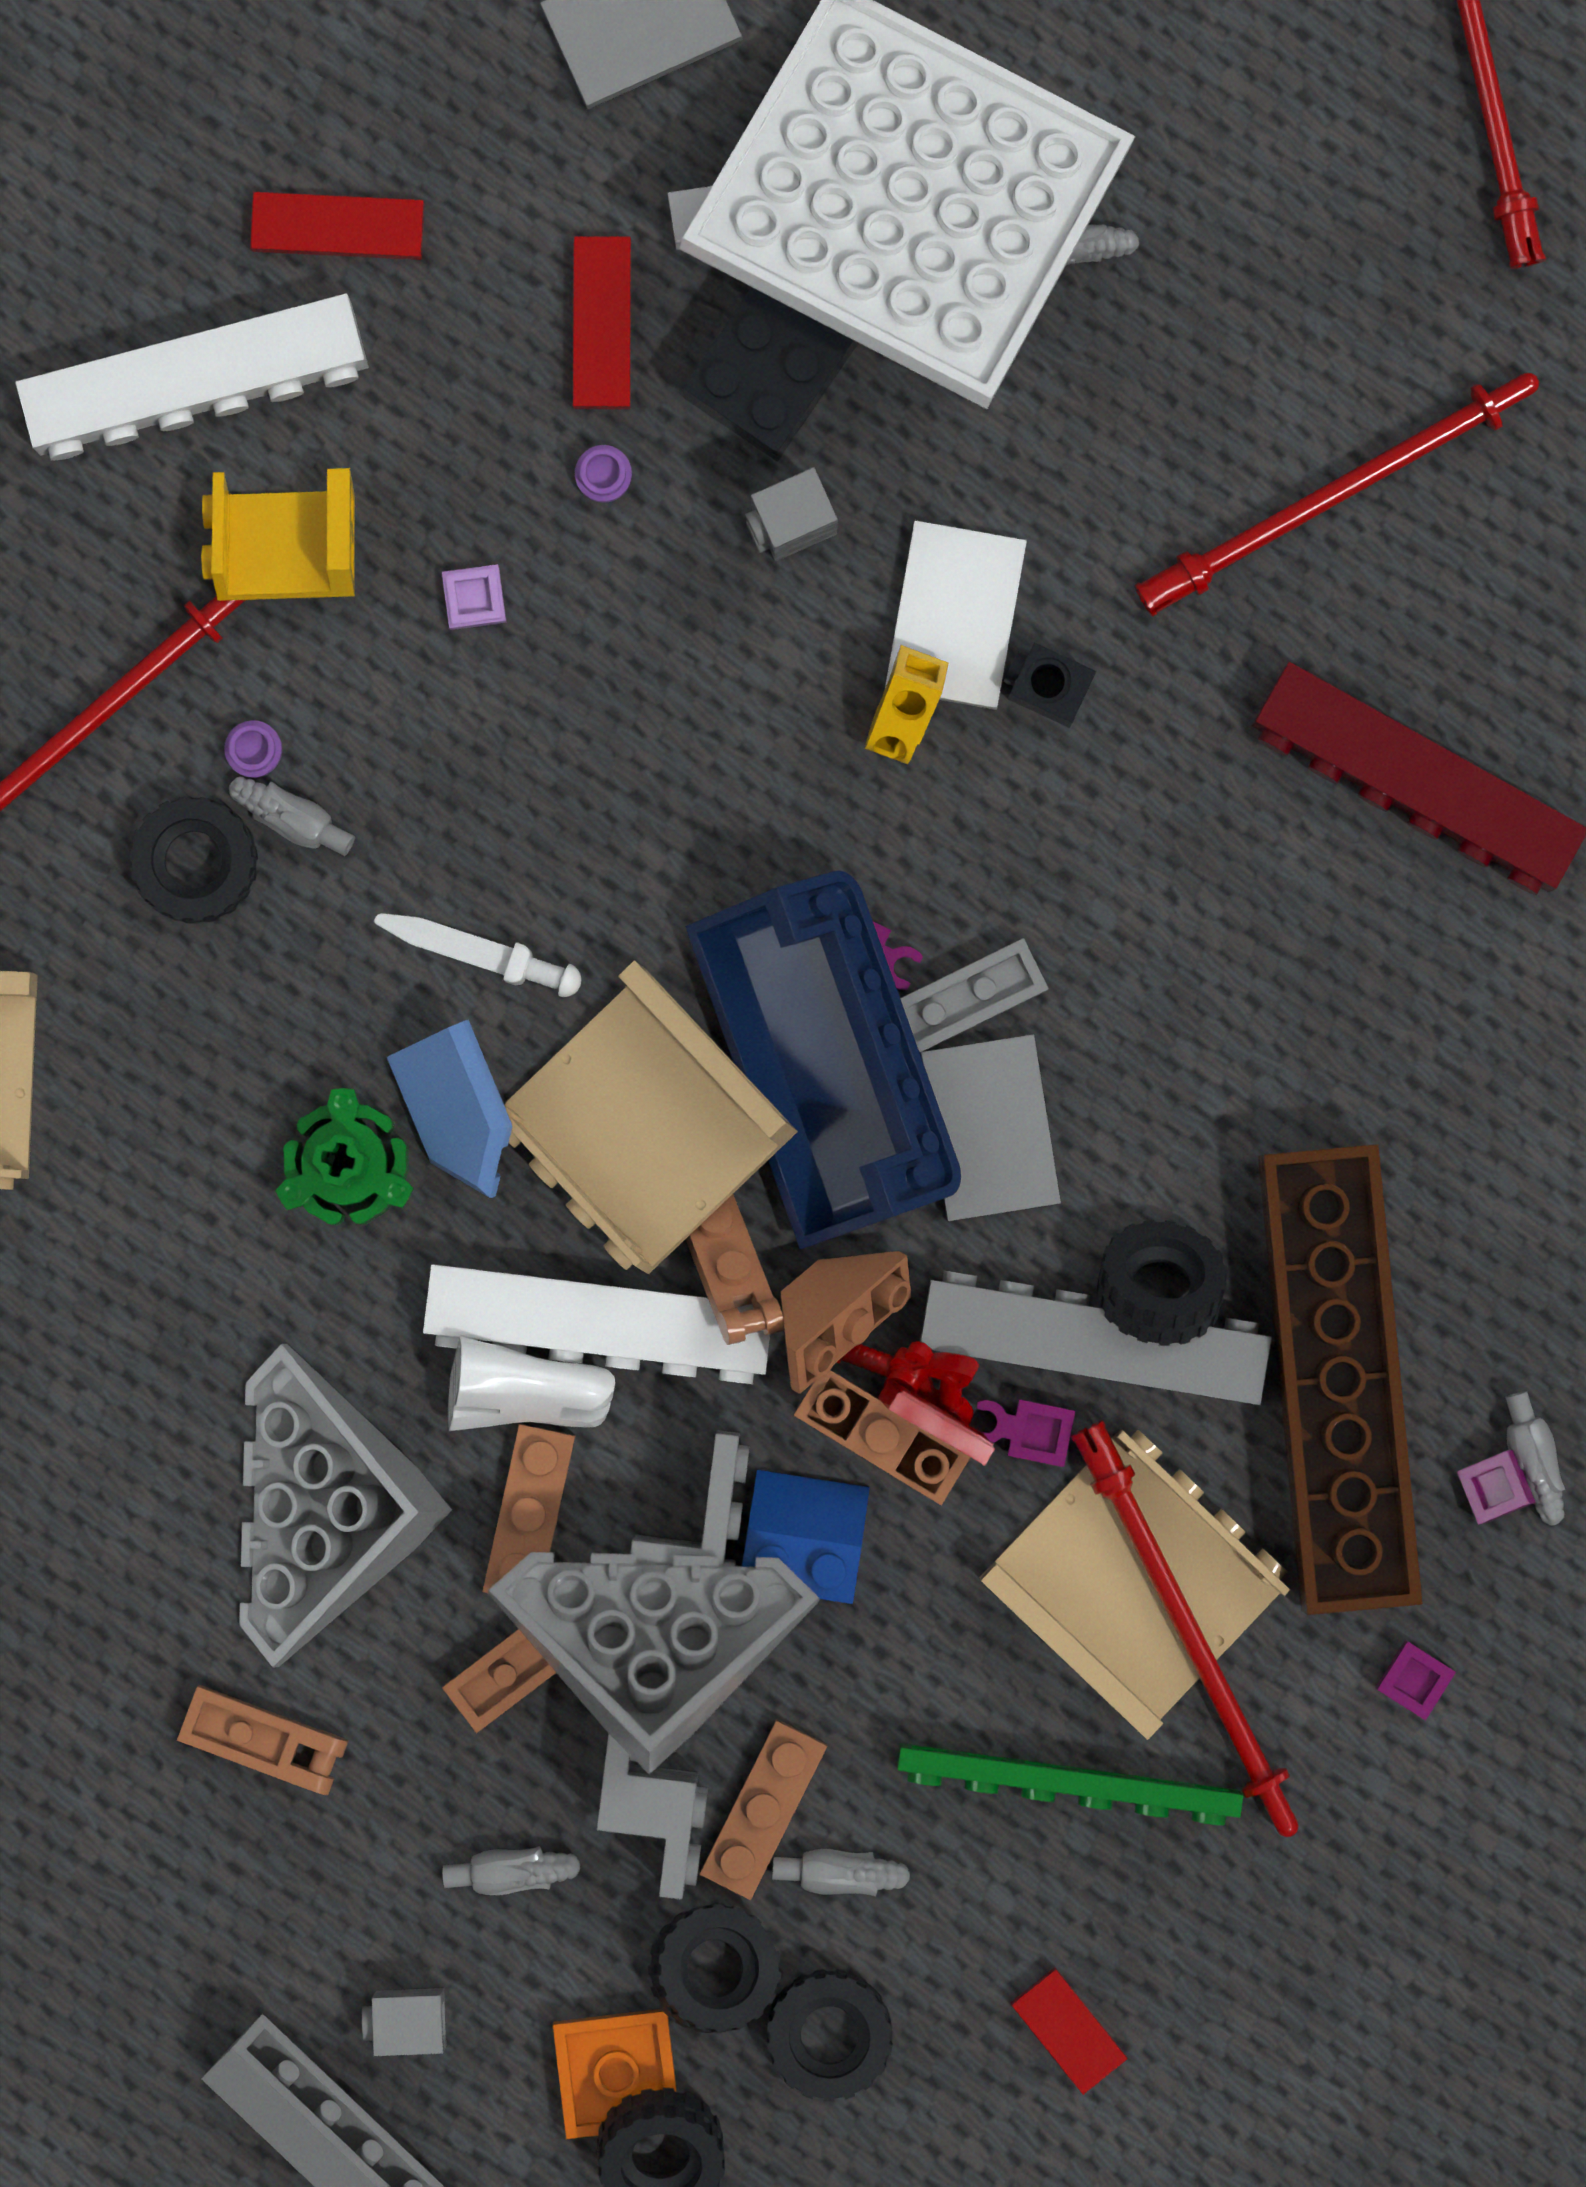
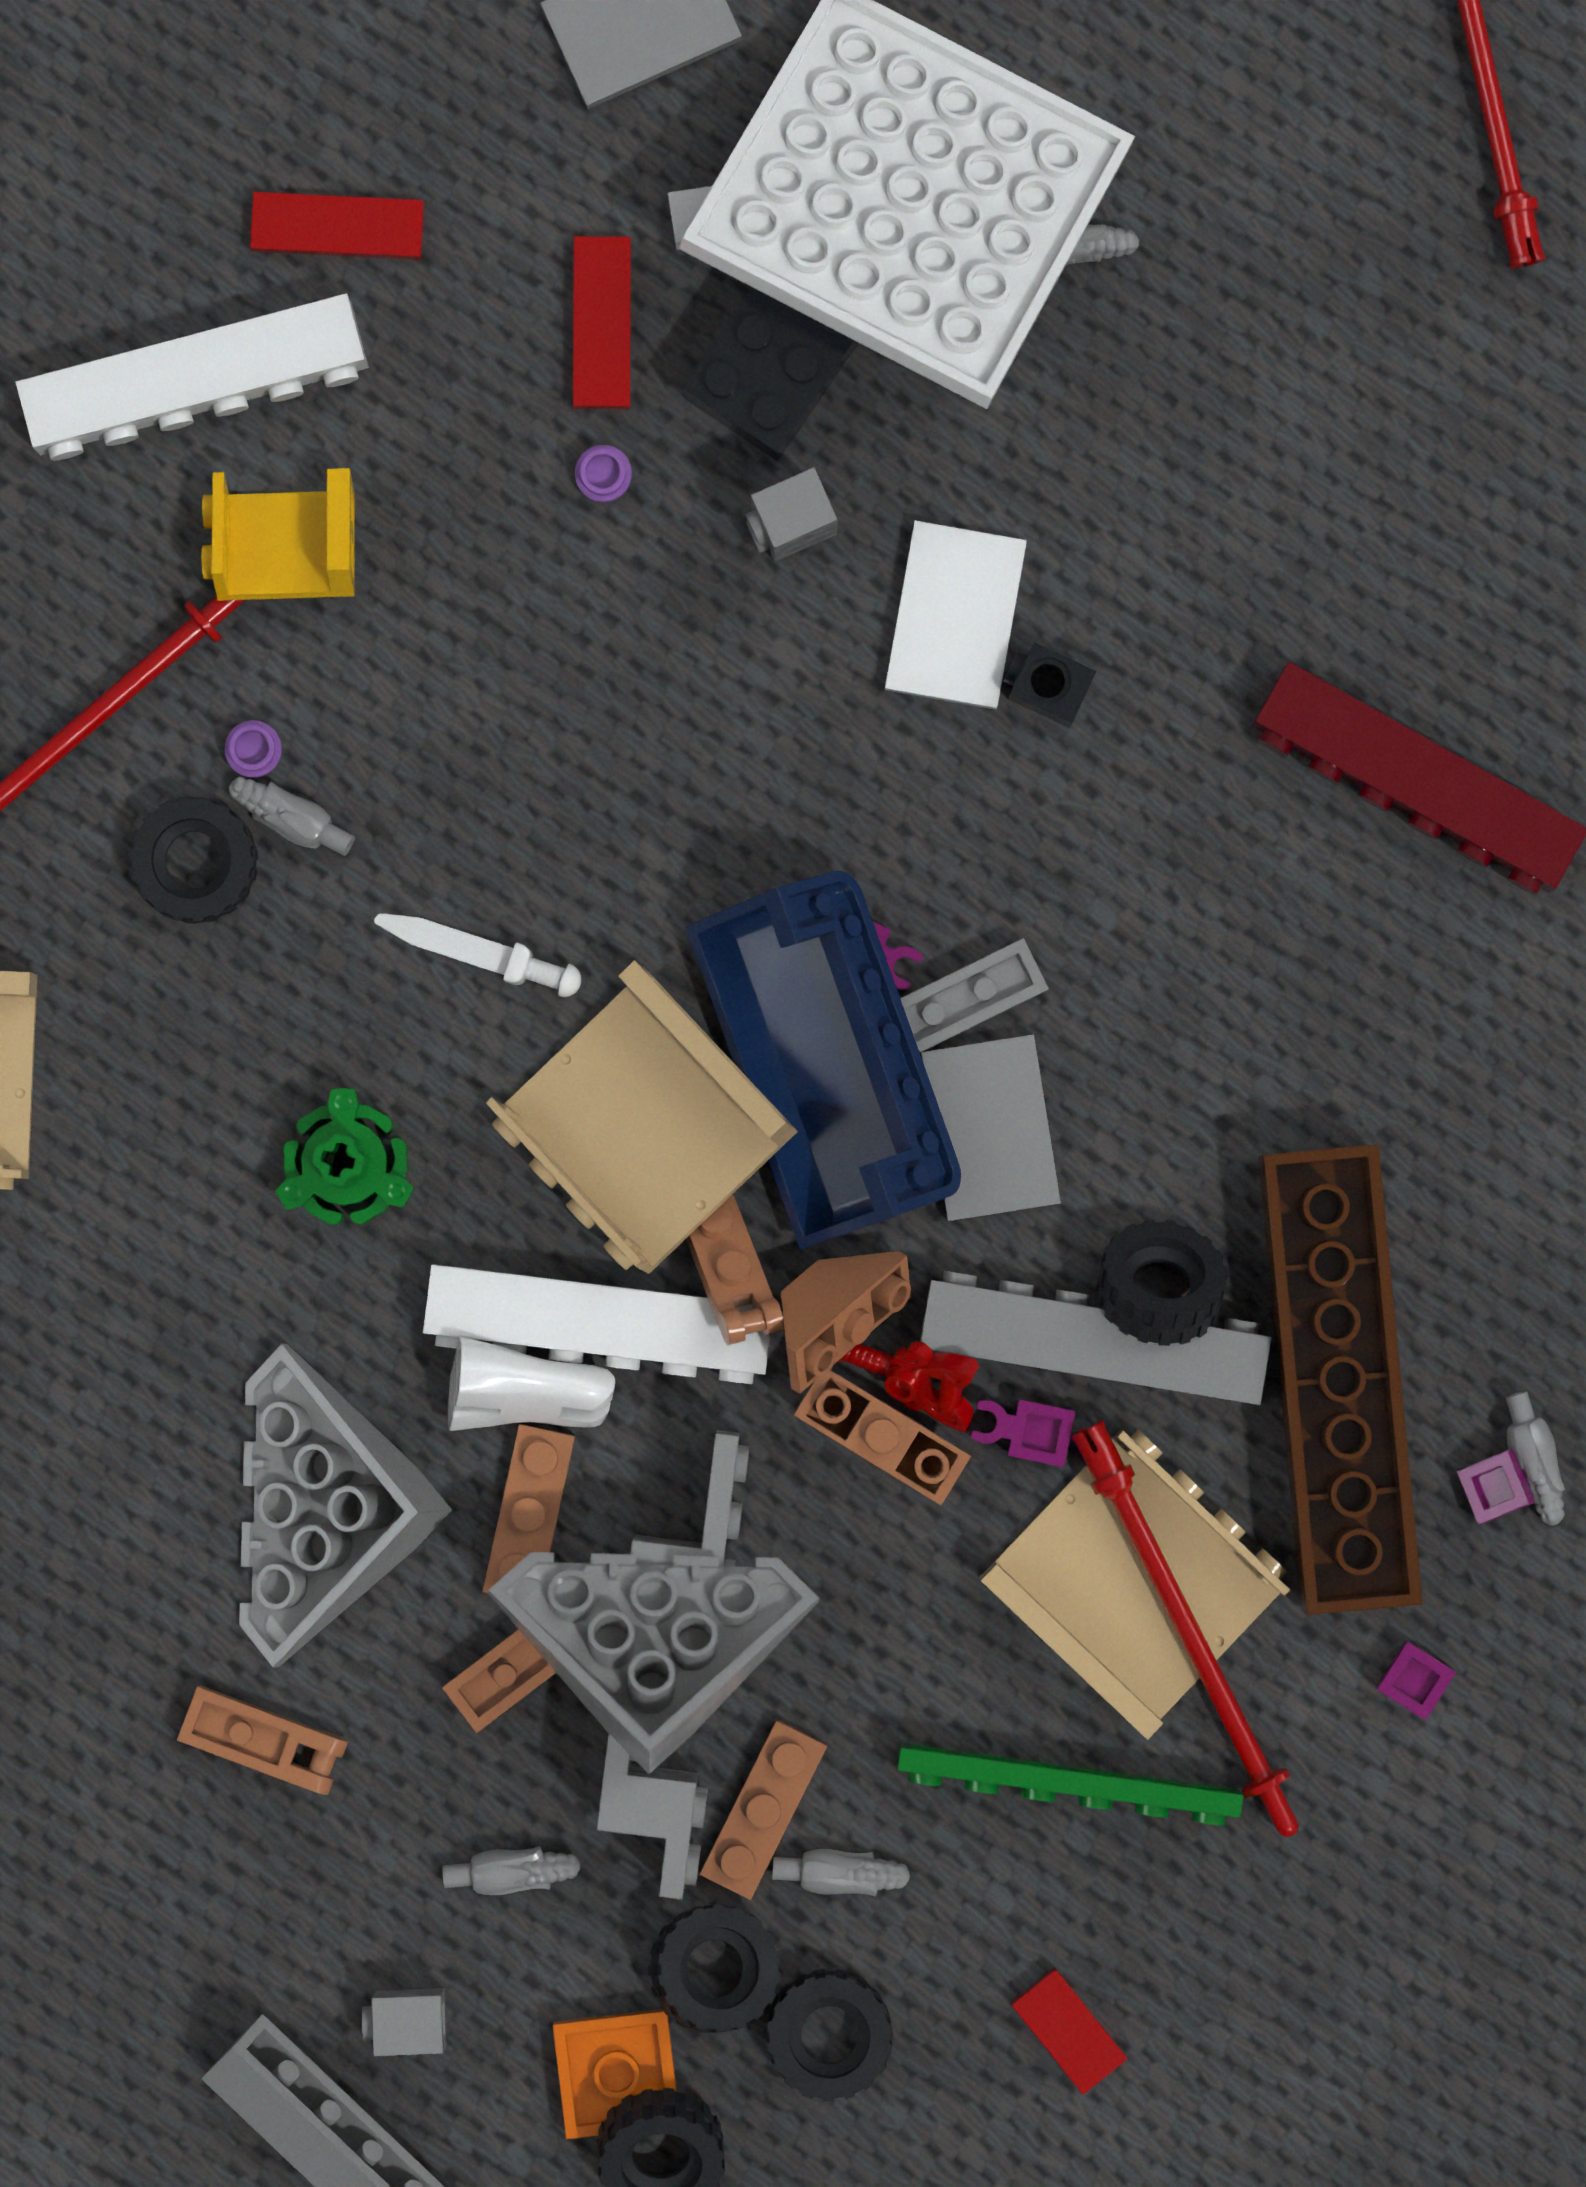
medium blue tile [387,1020,512,1198] -> none
lavender tile [442,564,507,630] -> none
blue slope [742,1470,870,1604] -> none
yellow leg [864,645,949,764] -> none
tile [878,1380,995,1466] -> none
red bar [1134,373,1539,617] -> none

